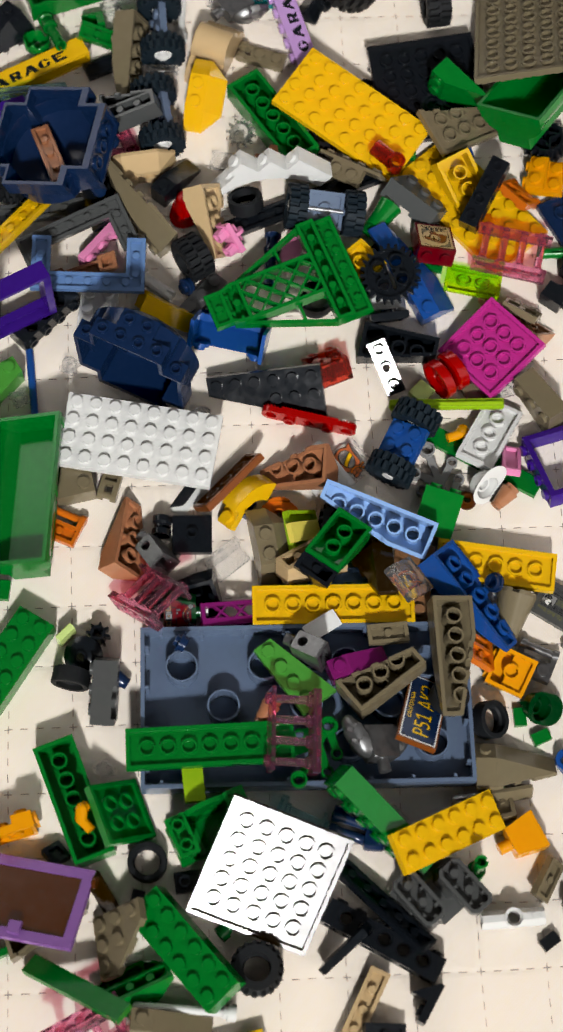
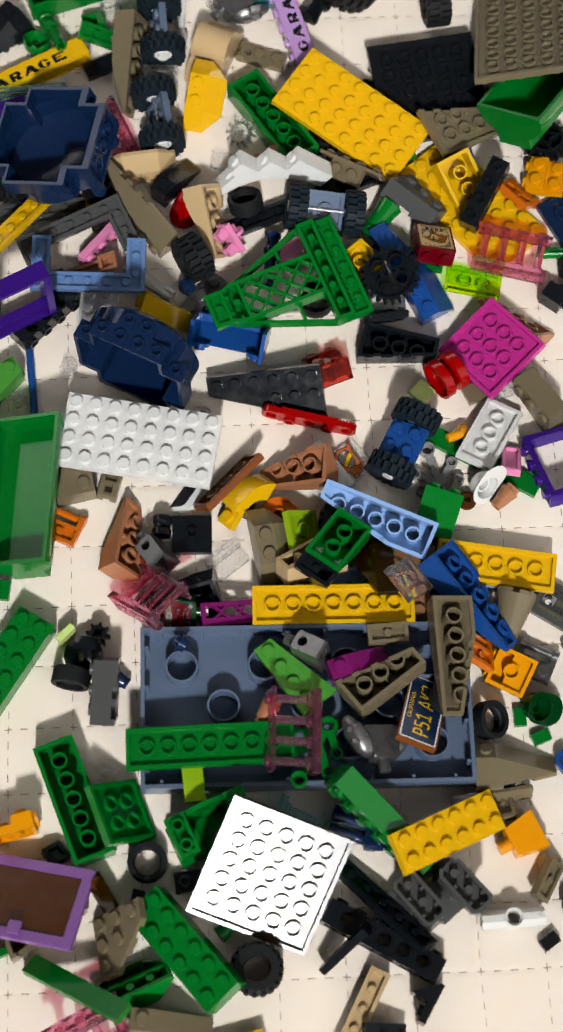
nougat tile [30,124,65,182] -> none
light orange arm [75,801,95,834] -> none
dark grey wedge [98,88,163,134] -> none
white piece [132,1001,237,1022] -> none
light yellow tile [285,519,320,544] -> none
white sticker [302,609,342,638] -> none
tile [366,337,406,397] -> none
clear red piece [369,140,405,175] -> none
lime axle [389,398,504,411] -> none
green slope [427,57,486,108] -> none
green pin [467,855,489,880] -> none
dark blue plate [485,572,504,593] -> none
dark tan plate [502,297,542,324] -> none

